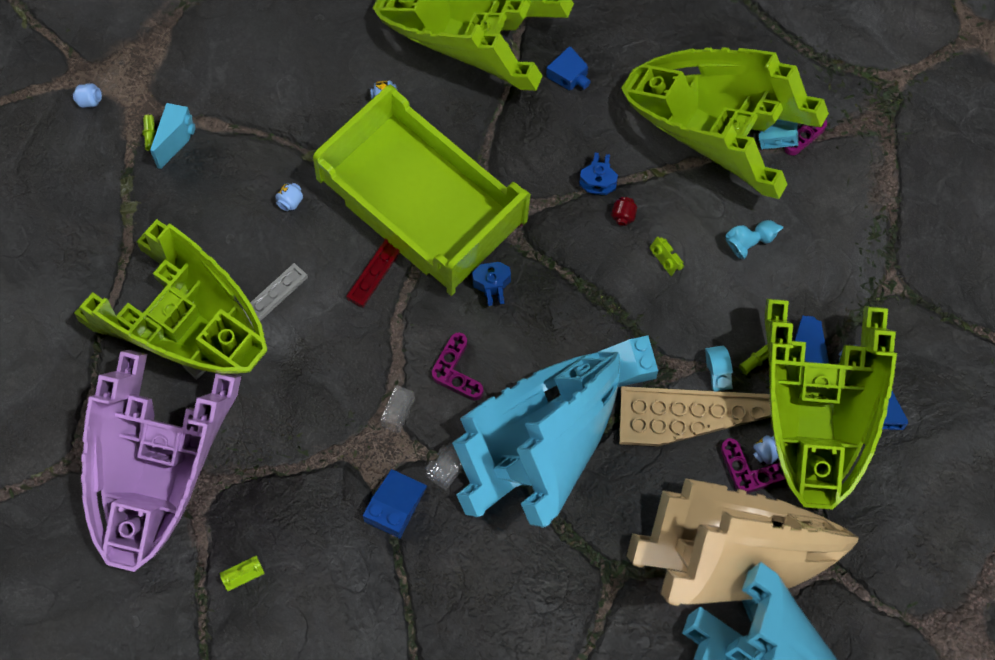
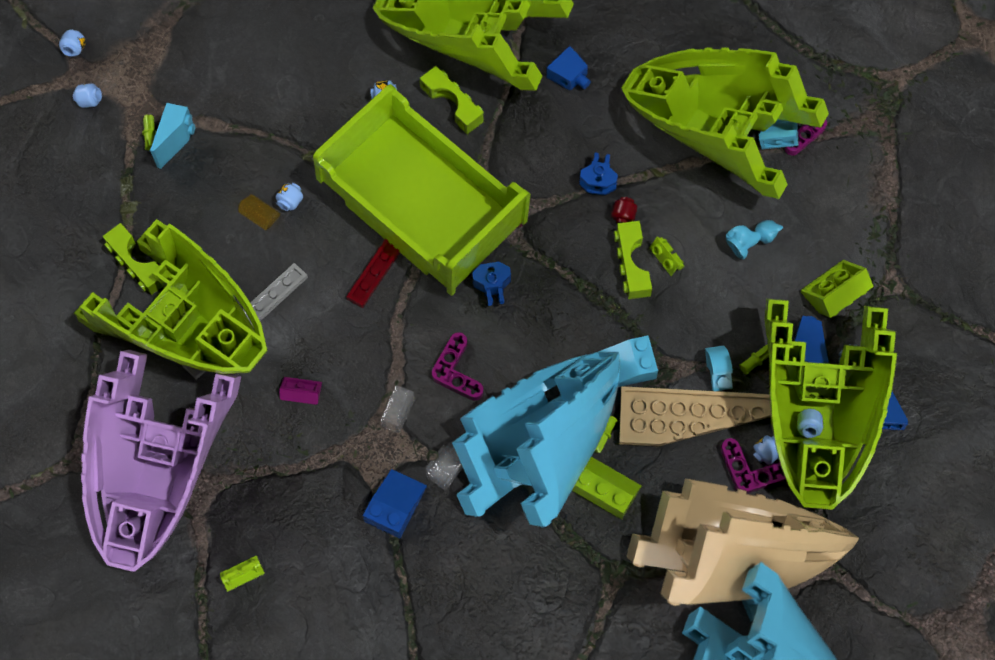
none -> light blue head [59,30,86,56]
none -> lime arch [103,223,163,295]
none -> clear yellow slope [238,194,281,230]
none -> magenta slope [280,377,322,405]
none -> lime arch [420,66,484,134]
none -> lime slope [572,457,642,519]
none -> lime axle [594,415,617,453]
none -> lime arch [614,221,652,299]
none -> light blue head [797,409,823,438]
none -> lime slope [800,260,874,318]

